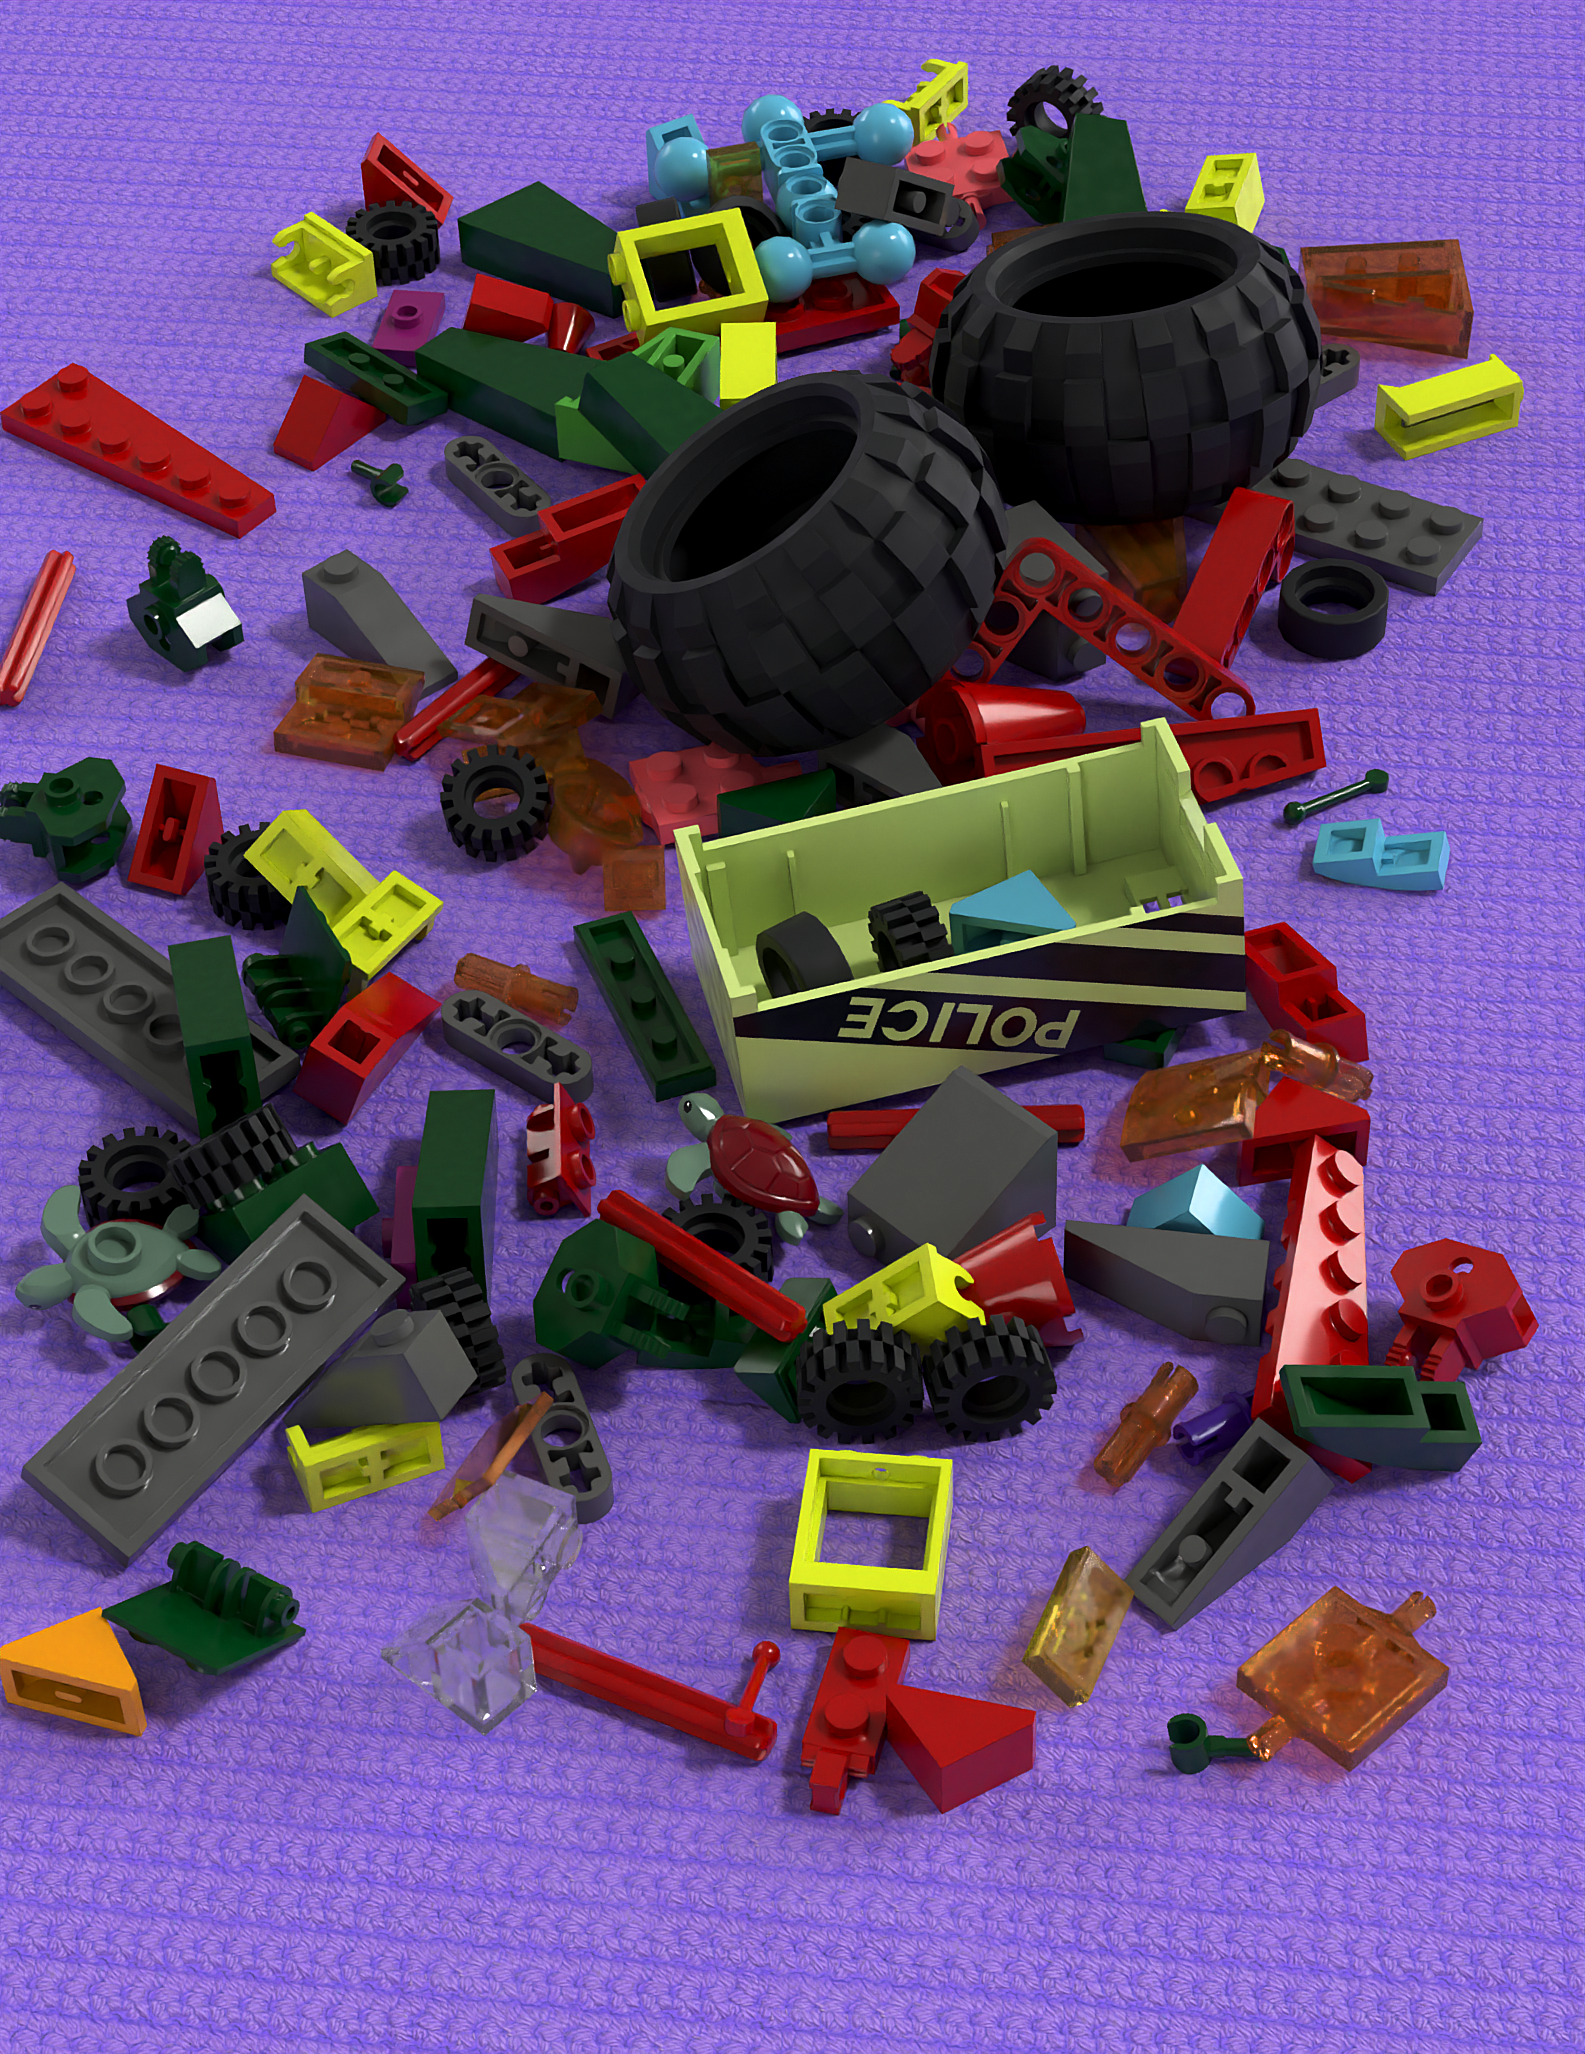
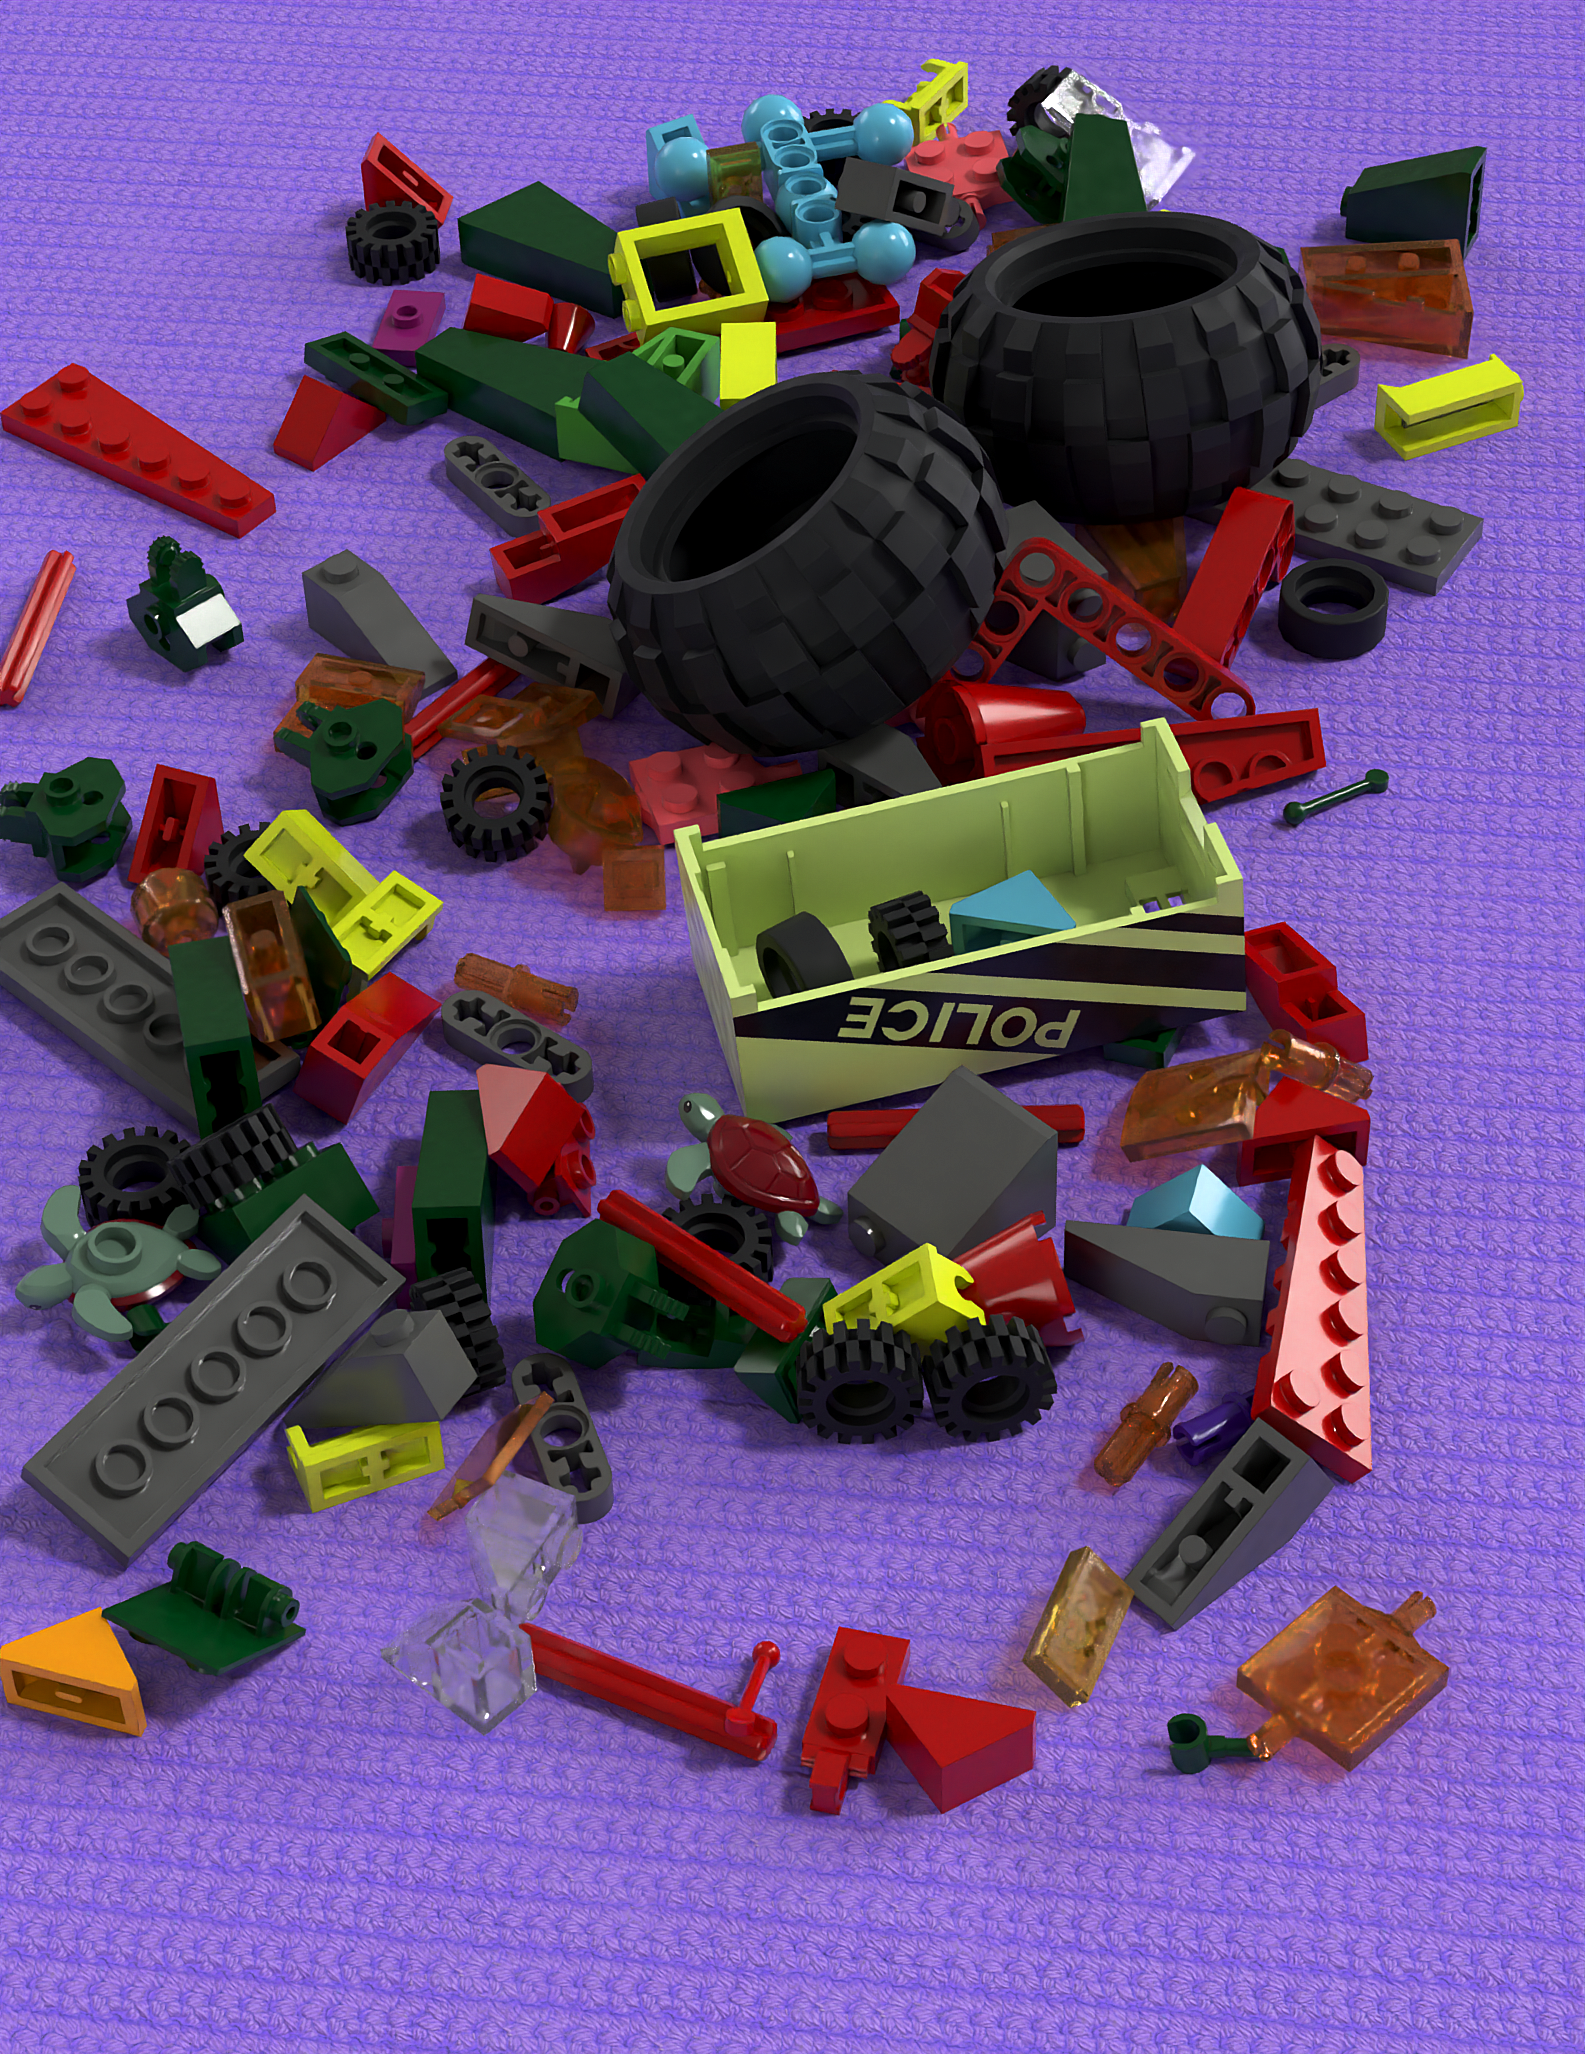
neon yellow hinge [271,211,378,318] -> none
dark green hand [351,460,409,507] -> none
dark green tile [573,911,717,1103] -> none
neon yellow window [789,1449,953,1641] -> none
neon yellow hinge [1185,153,1265,233] -> none
slope [1278,1364,1482,1472] -> none
medium azure slope [1312,818,1450,891] -> none
red hinge [1384,1238,1539,1382] -> none
none -> clear orange head [130,868,219,959]
none -> clear orange brick [222,889,322,1043]
none -> dark green hinge [273,698,414,827]
none -> red slope [476,1063,585,1194]
none -> clear wing [1040,70,1196,211]
none -> slope [1340,146,1487,263]

